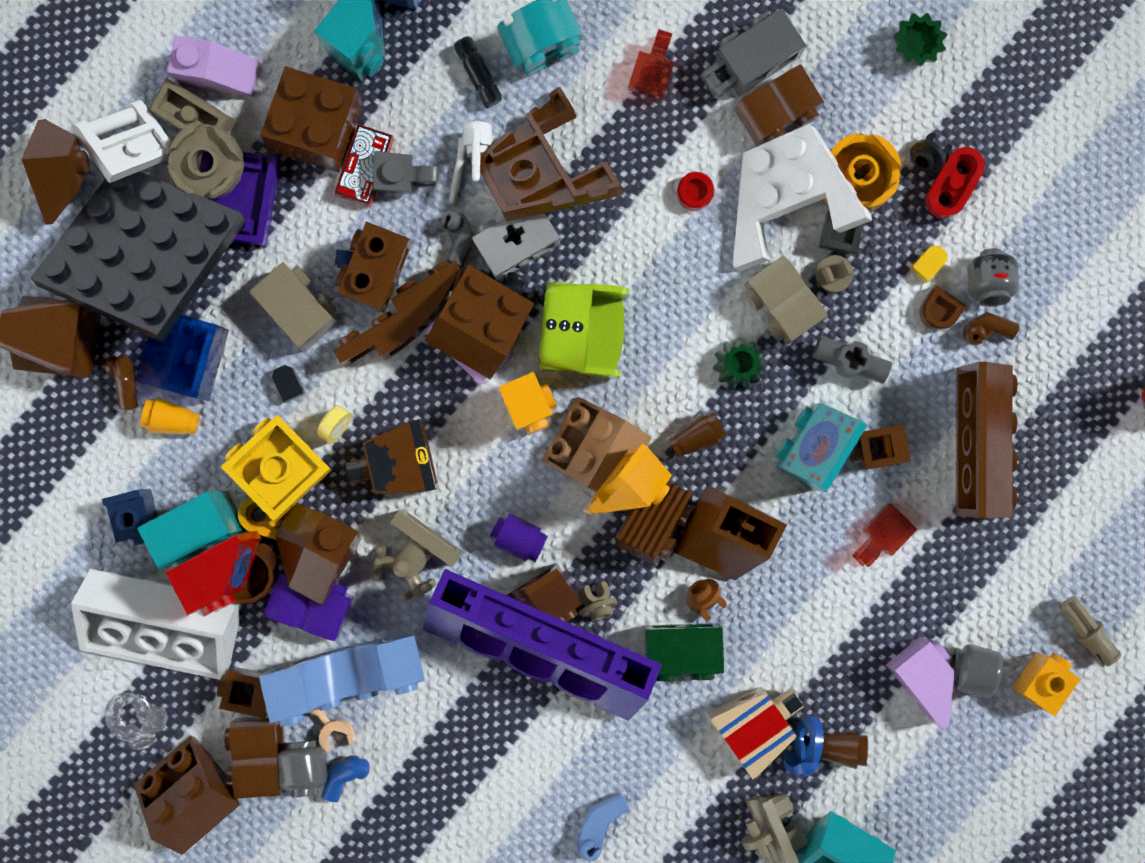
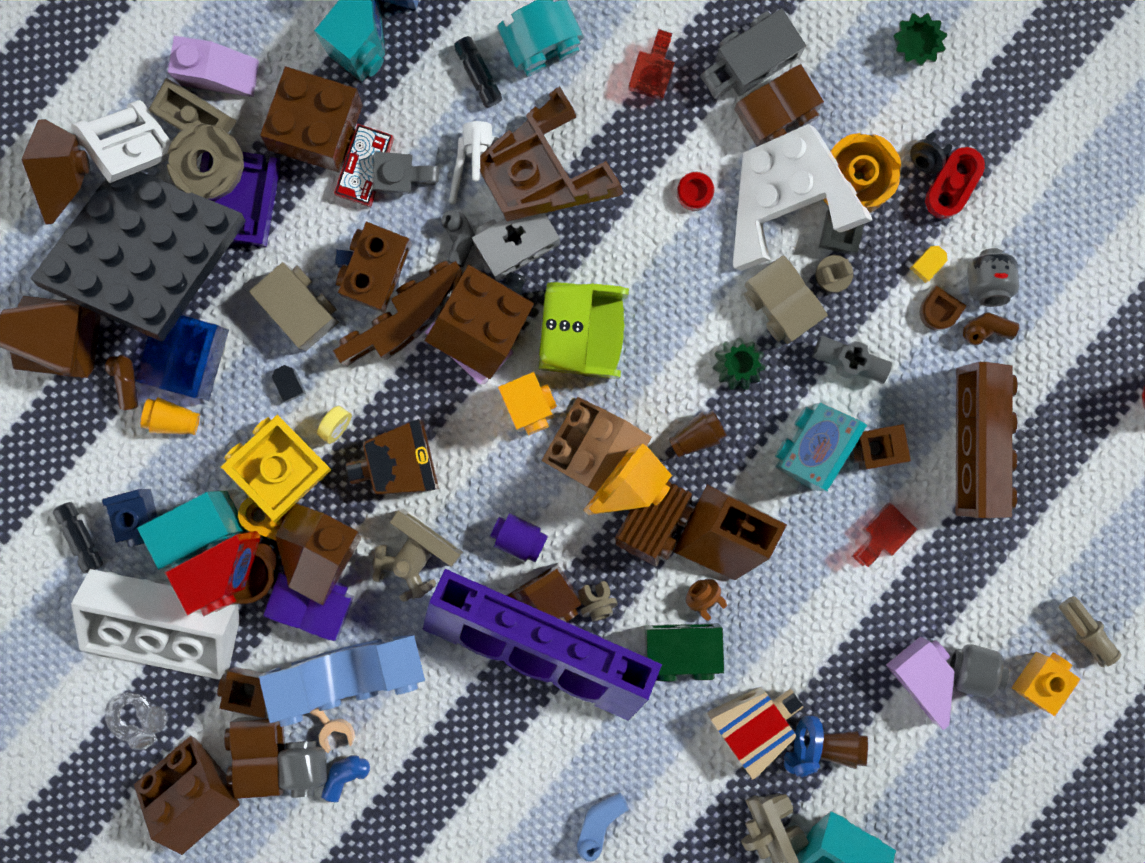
none -> black axle [53,502,103,574]

